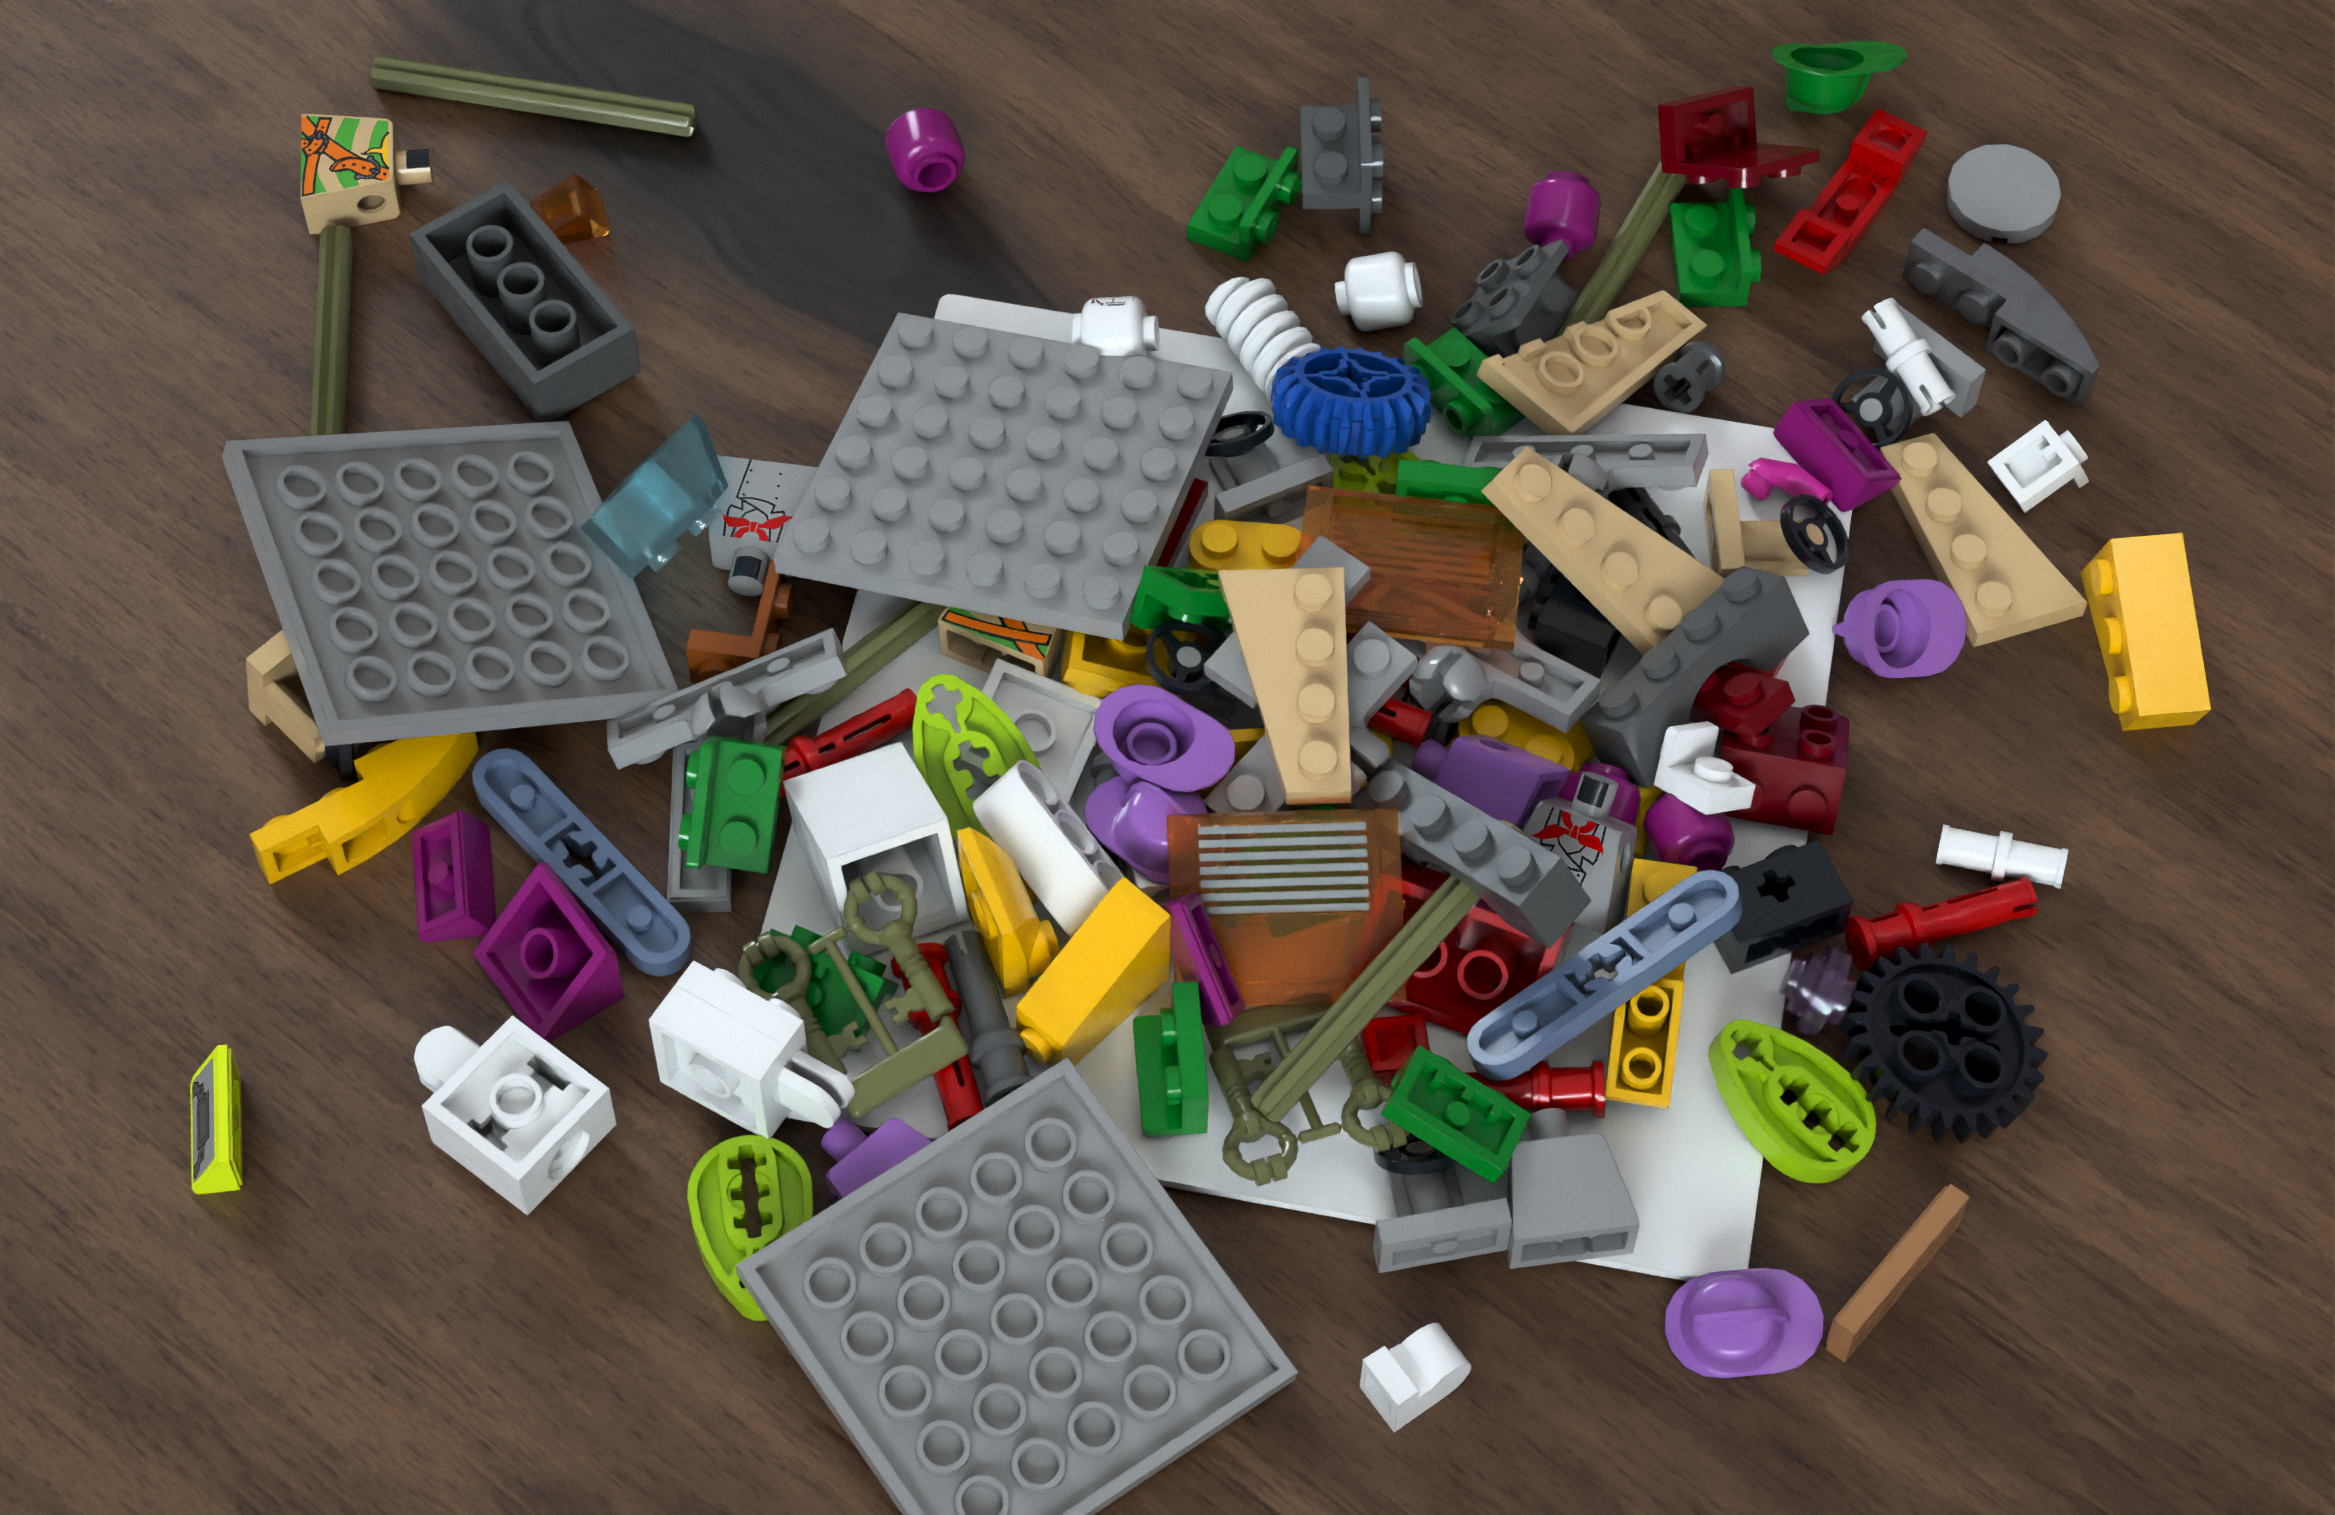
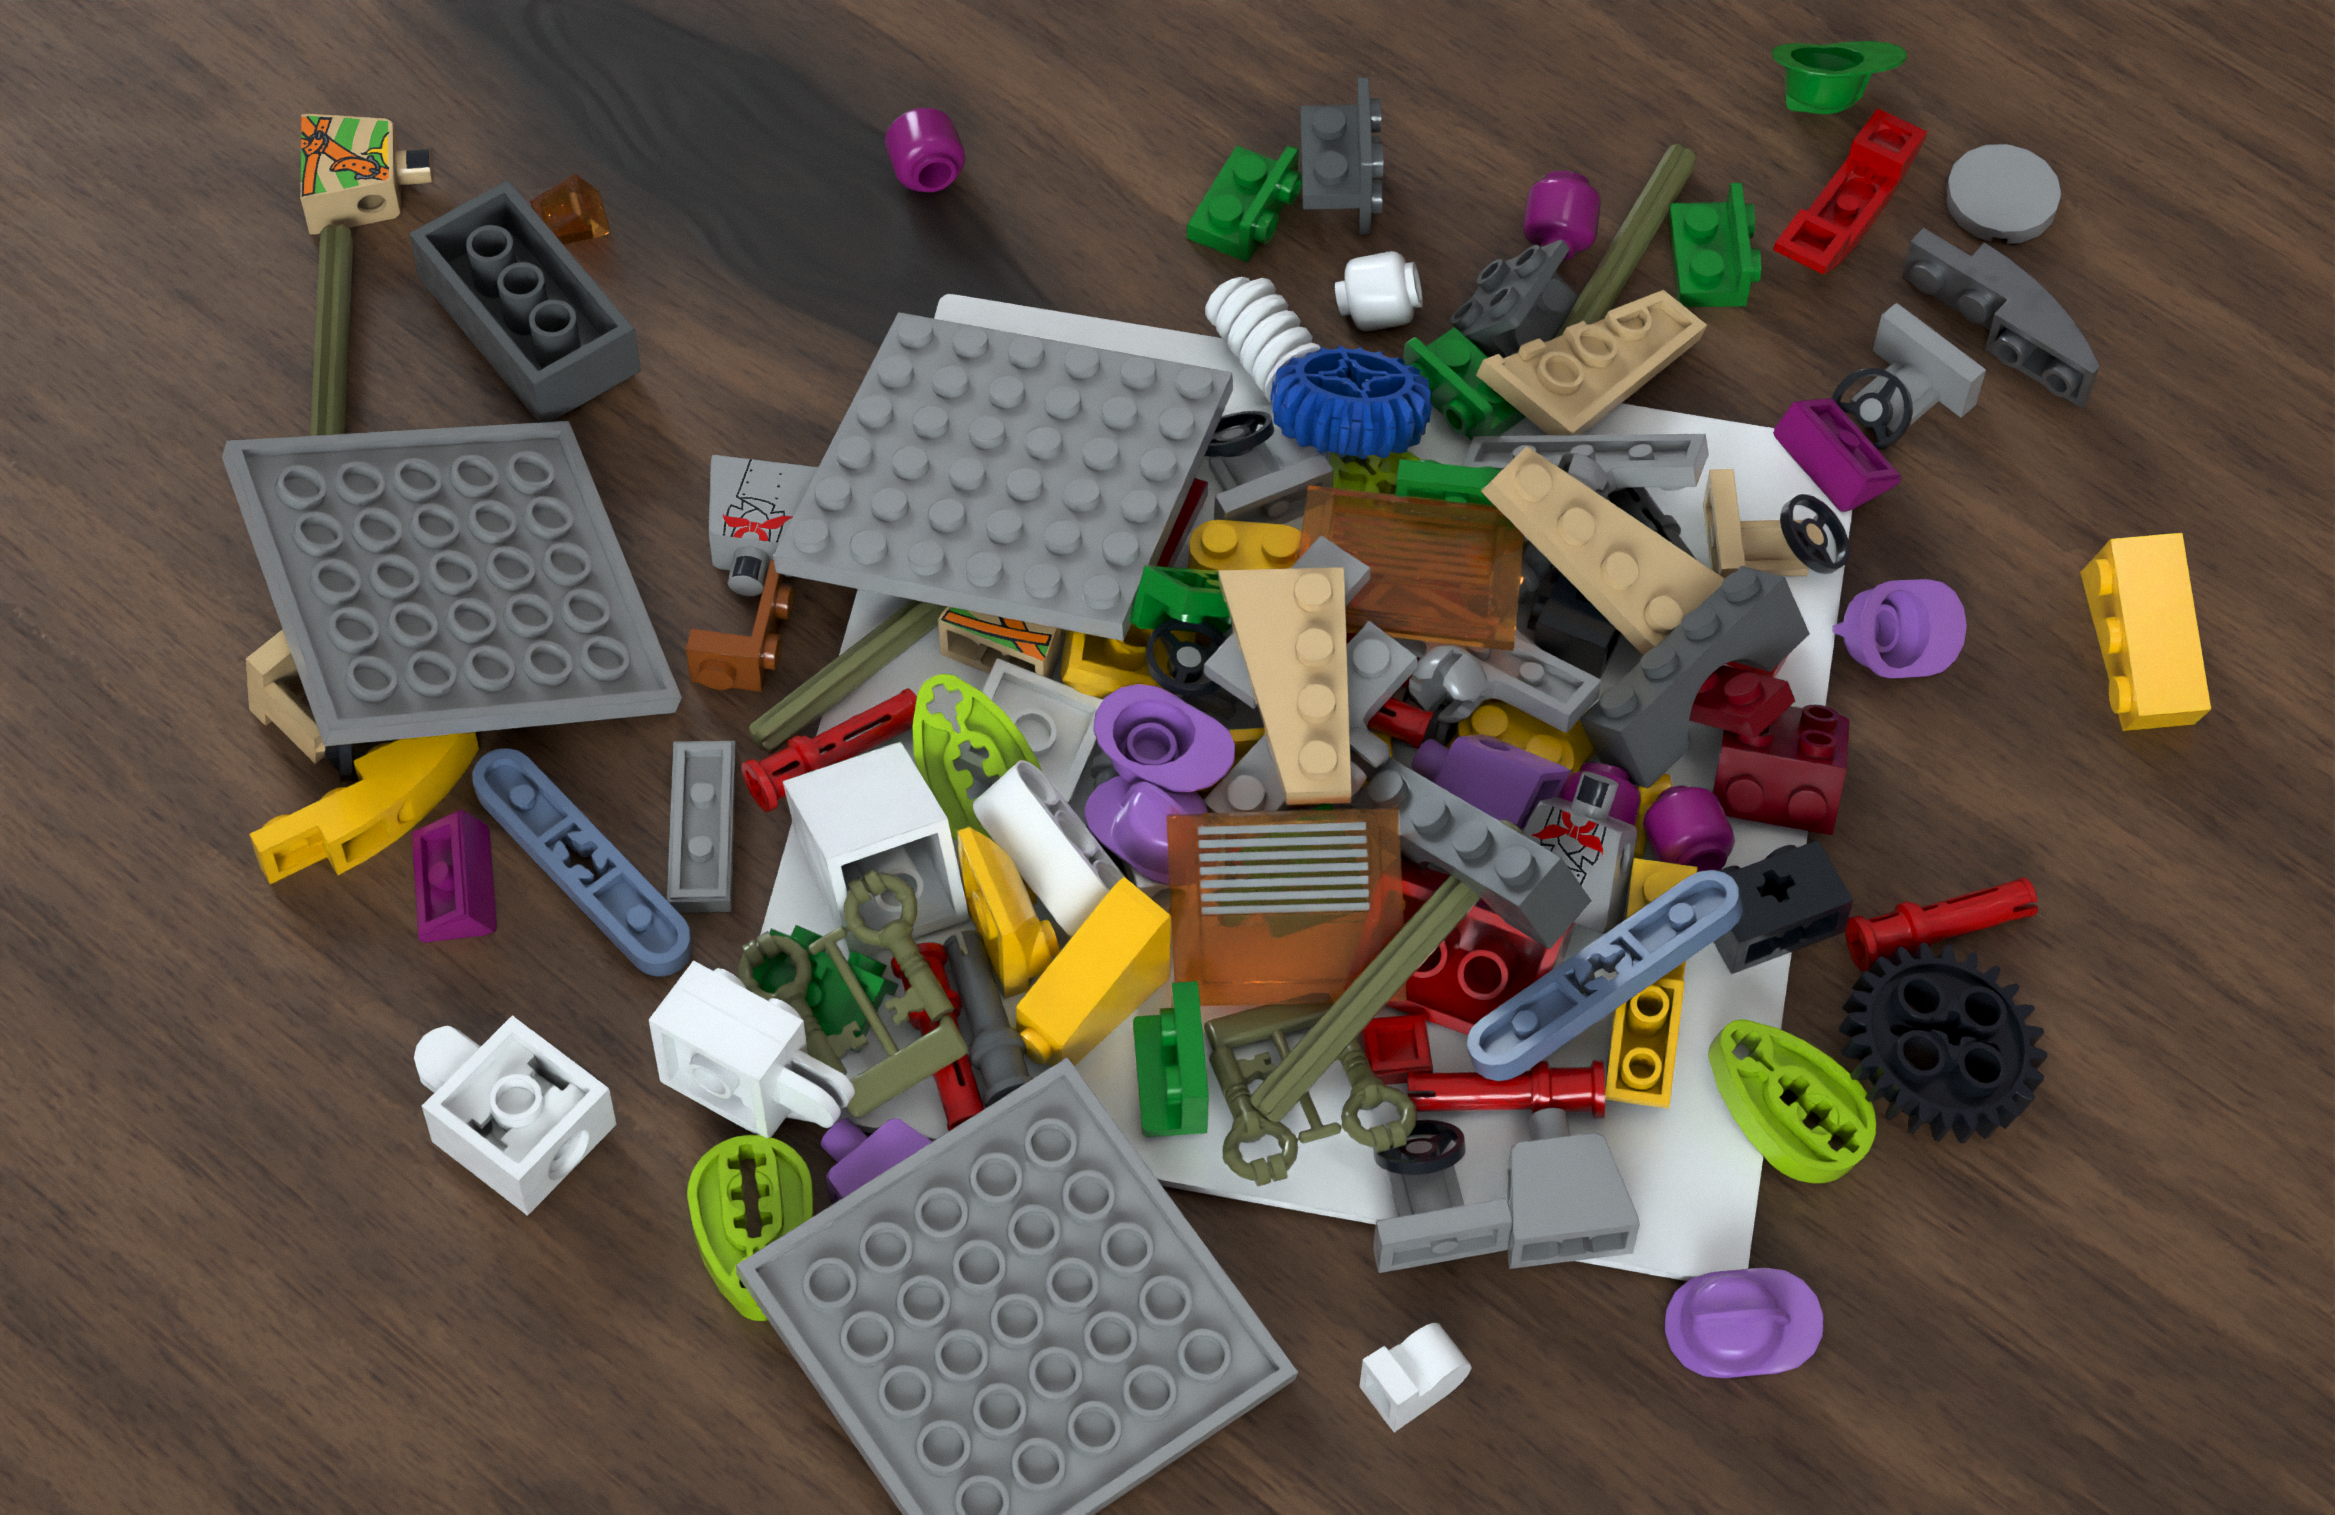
neon yellow slope [190,1044,243,1194] -> none
olive axle [369,55,698,137] -> none
magenta slope [472,863,625,1043] -> none
clear light blue slope [580,413,728,580] -> none
light grey plate [606,628,847,770] -> none
green bracket [678,735,787,874] -> none
white head [1072,296,1160,357] -> none
magenta slope [1159,891,1246,1026] -> none
green bracket [1380,1045,1531,1184] -> none
dark grey bush [1653,341,1726,413] -> none
white bracket [1654,721,1756,815] -> none
dark red bracket [1658,86,1819,188] -> none
dark pink arm [1740,457,1833,515] -> none
clear purple plate [1779,944,1857,1038] -> none
medium nougat tile [1826,1184,1970,1363] -> none
white pin [1861,298,1956,416] -> none
tan wing [1879,433,2088,647] -> none
white pin [1936,824,2068,889] -> none
white bracket [1987,420,2089,513] -> none

